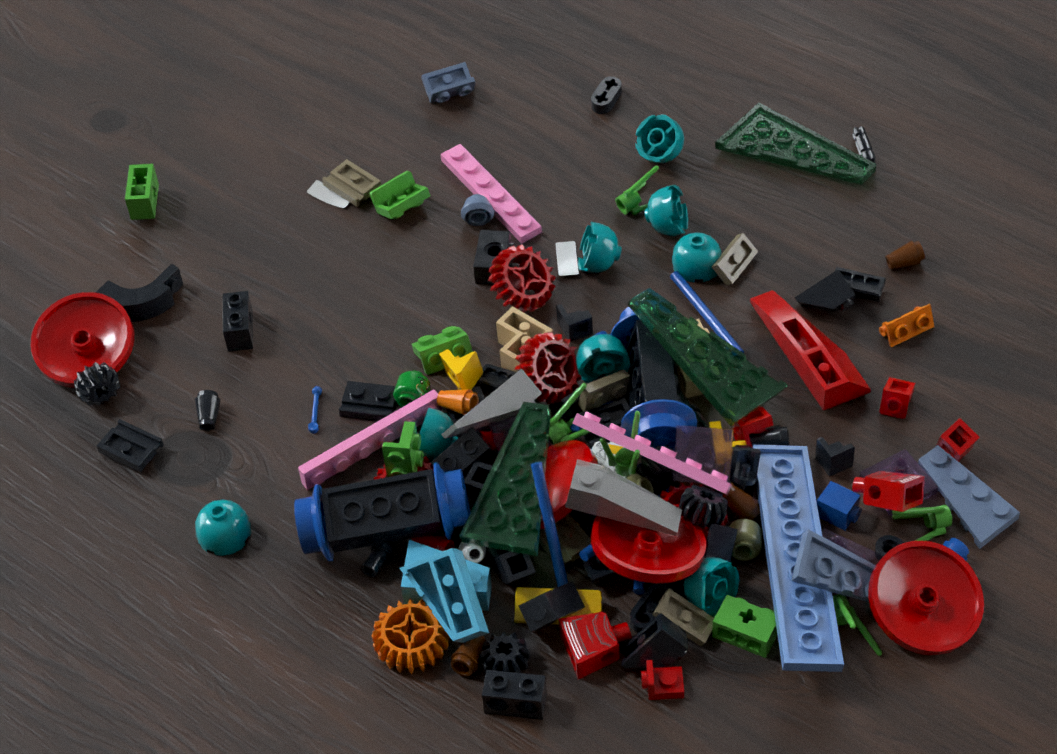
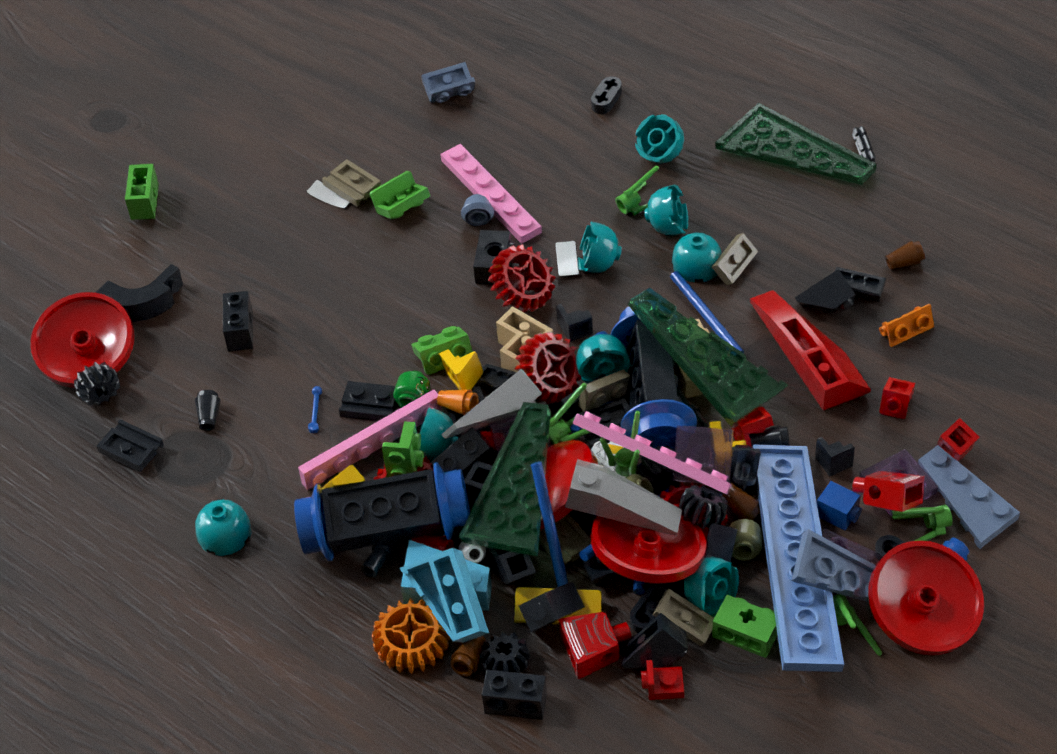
none -> yellow slope [322,465,365,489]

